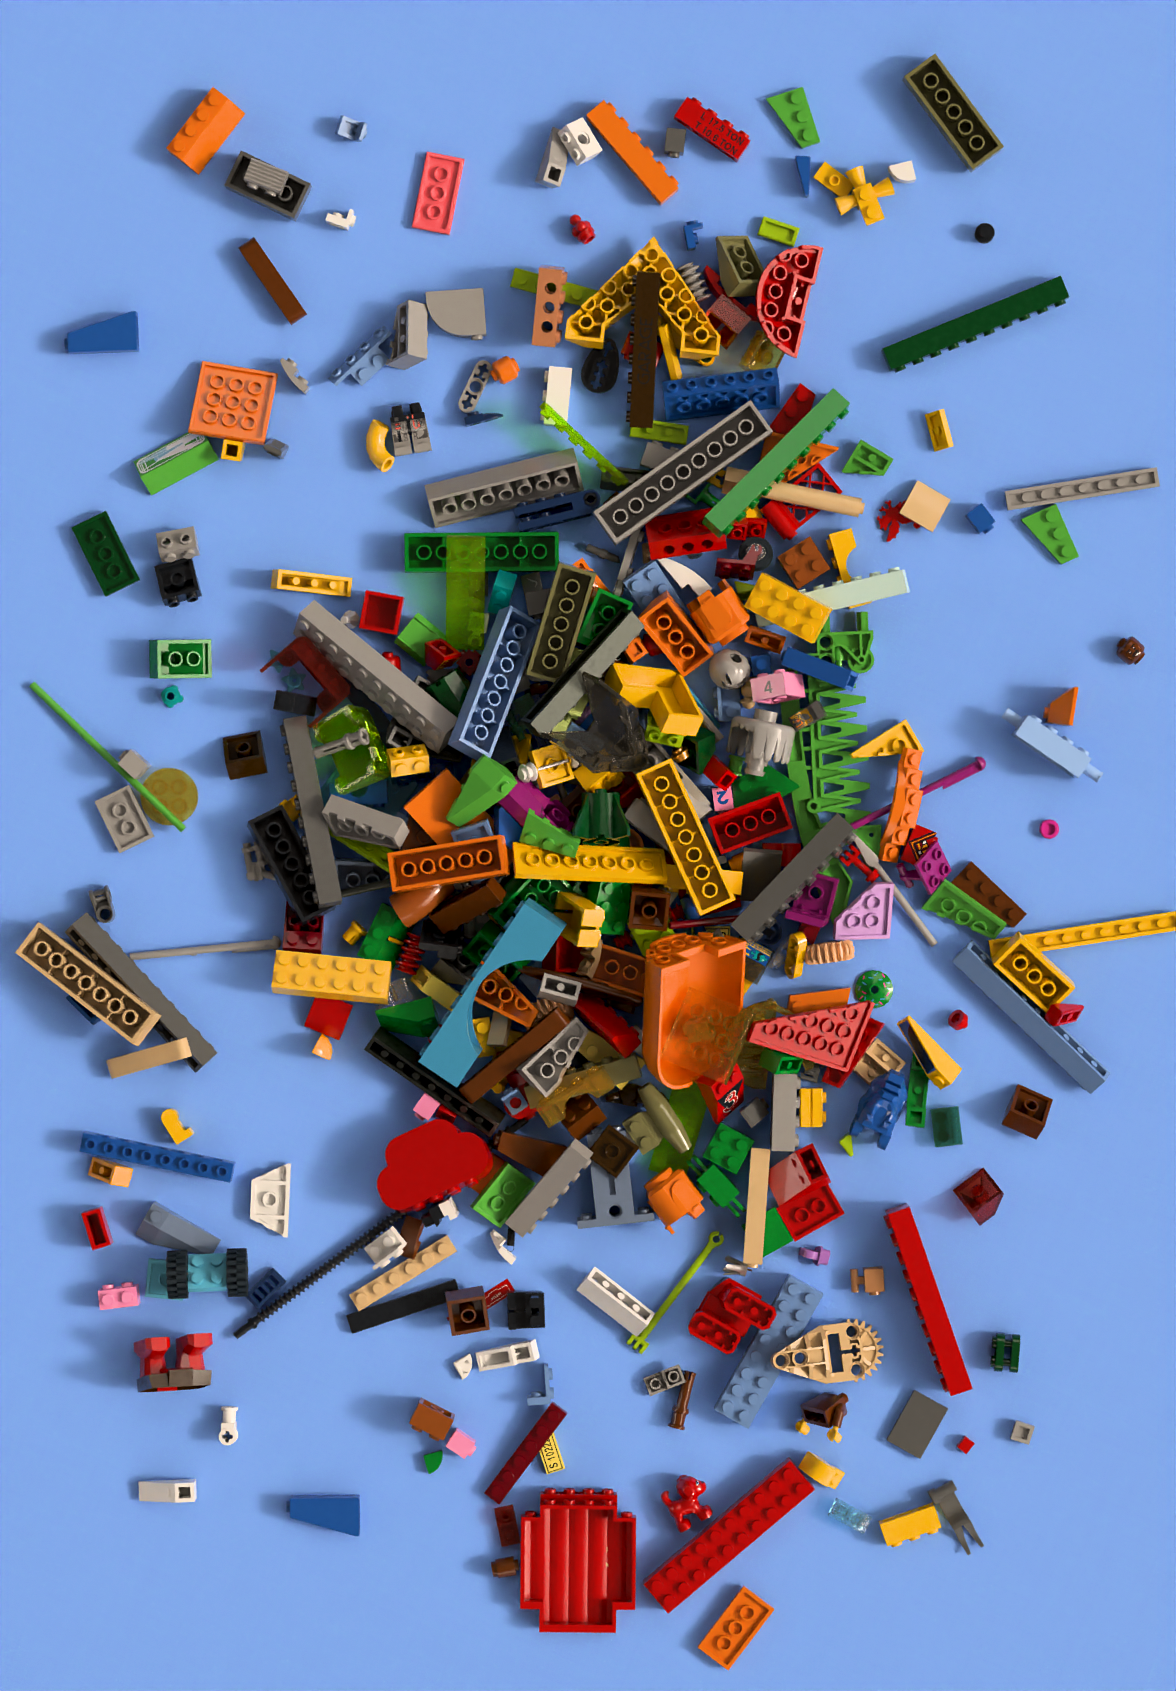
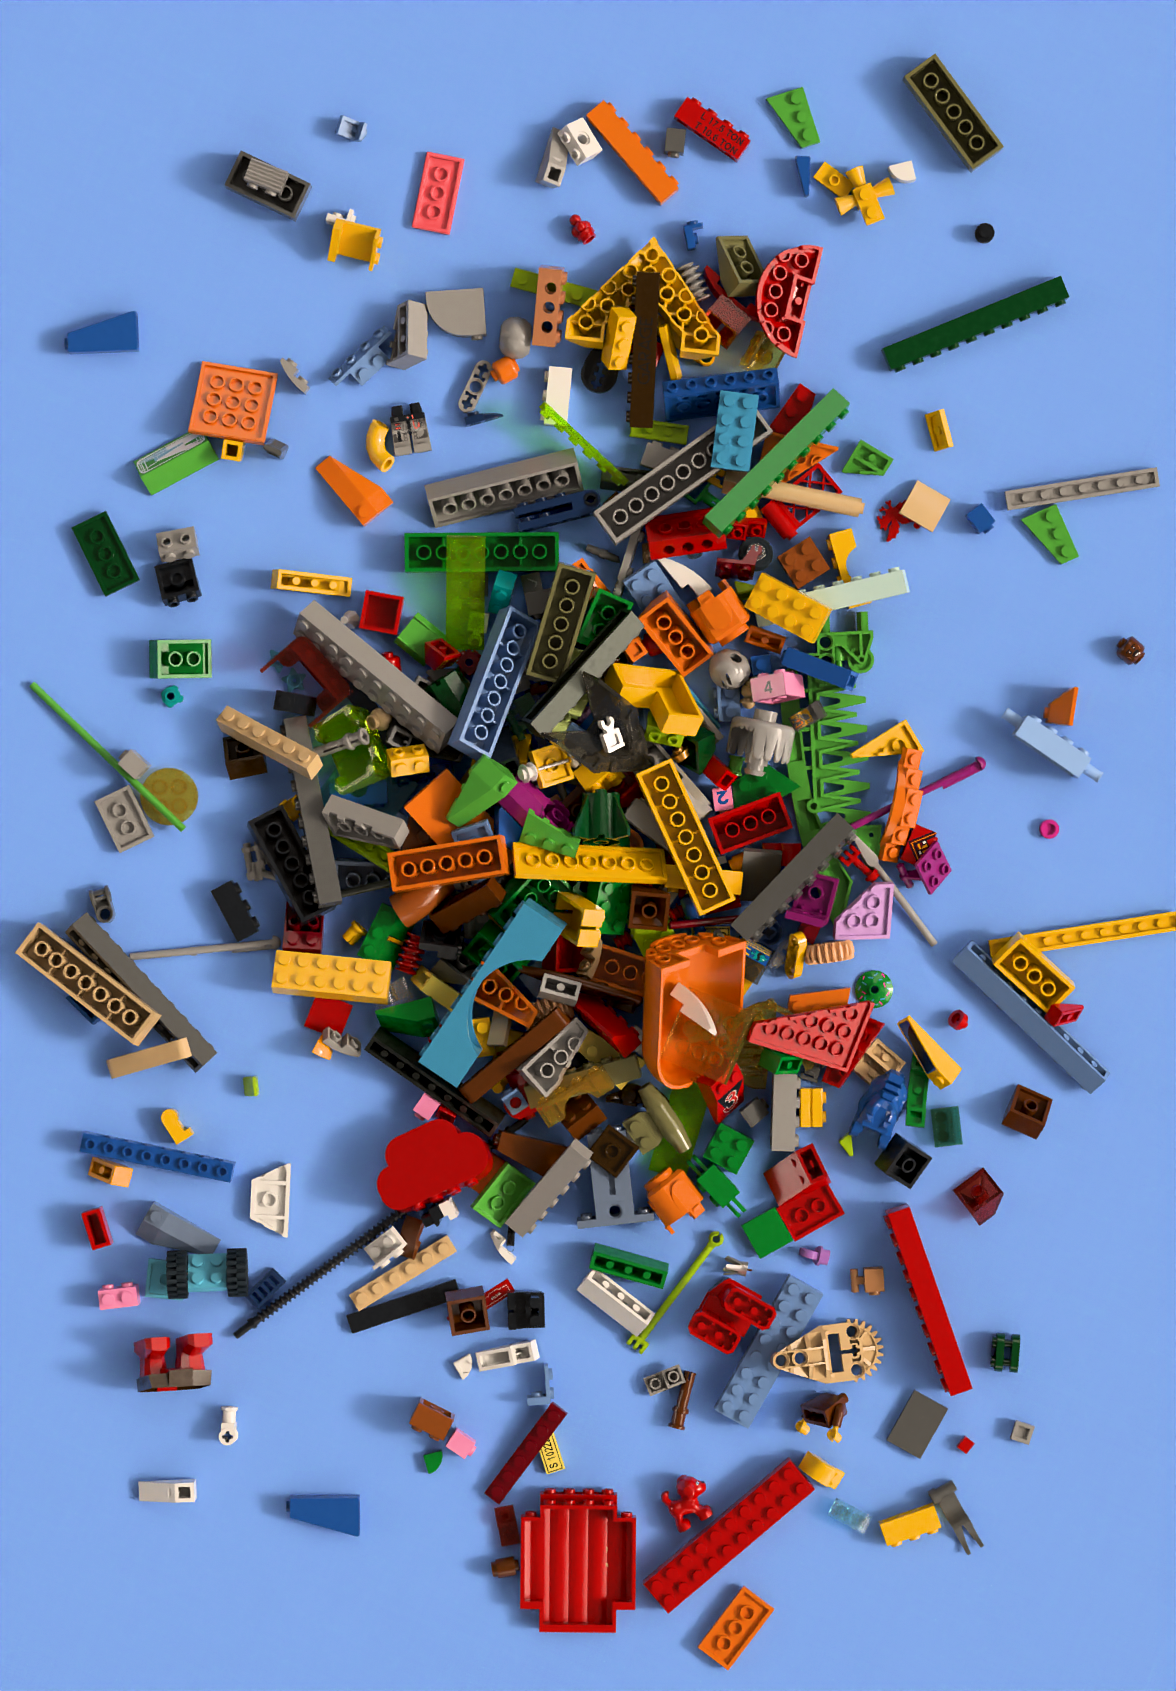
orange slope [166,87,245,175] -> none
reddish brown beam [238,237,307,325] -> none
tan brick [743,1147,770,1268] -> none
lime tile [757,216,800,247] -> none
bright green wing [921,879,1006,939] -> none
reddish brown wing [951,861,1027,928] -> none
none -> black brick [211,880,260,942]
none -> tan brick [216,706,323,780]
none -> lime slope [243,1076,259,1096]
none -> orange wedge [315,456,394,527]
none -> light grey slope [322,1027,361,1057]
none -> yellow panel [327,218,383,271]
none -> tan animal [366,708,393,731]
none -> light grey piece [499,316,532,359]
none -> green brick [589,1243,669,1289]
none -> white plate [597,716,625,753]
none -> yellow brick [601,307,637,370]
none -> slope [670,982,717,1036]
none -> dark azure plate [710,390,759,473]
none -> black brick [874,1133,932,1189]

